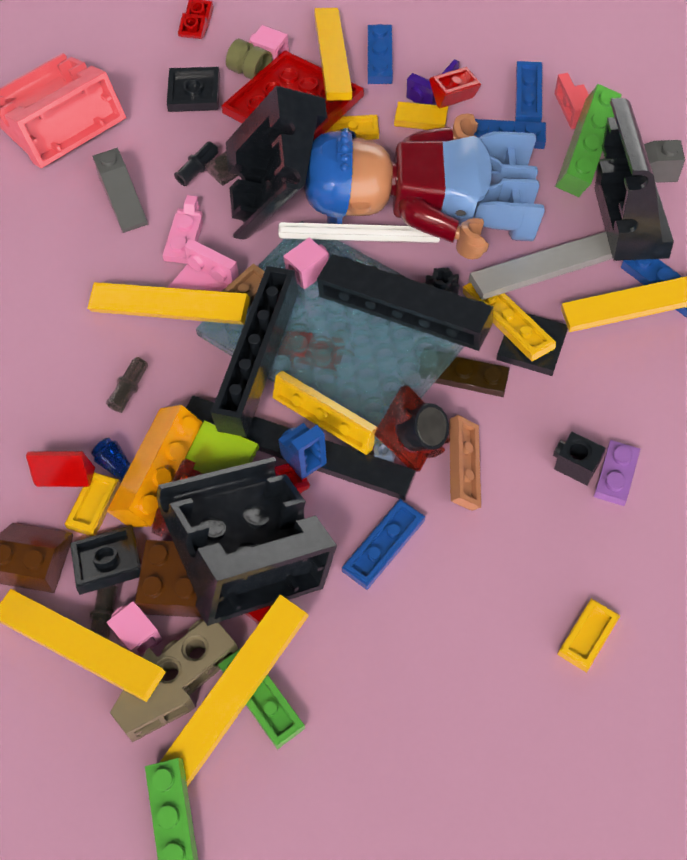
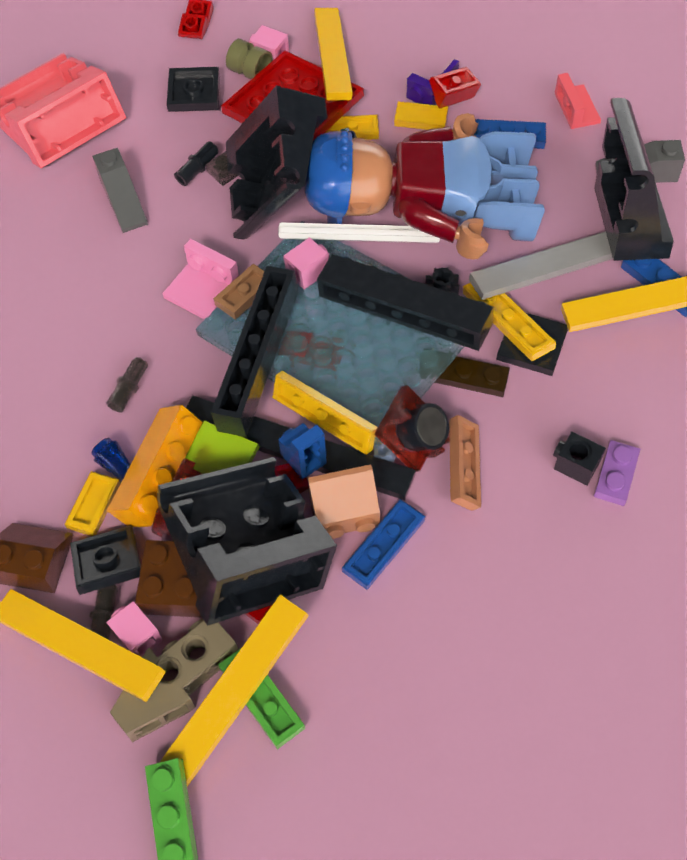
red slope [26,451,96,487] -> none
yellow tile [87,282,250,325] -> none
bright pink hinge [163,195,203,264] -> none
blue plate [368,24,393,84] -> none
blue plate [515,61,542,122] -> none
bright green brick [555,84,622,197] -> none
yellow tile [557,598,620,673] -> none
none -> slope [308,464,380,539]

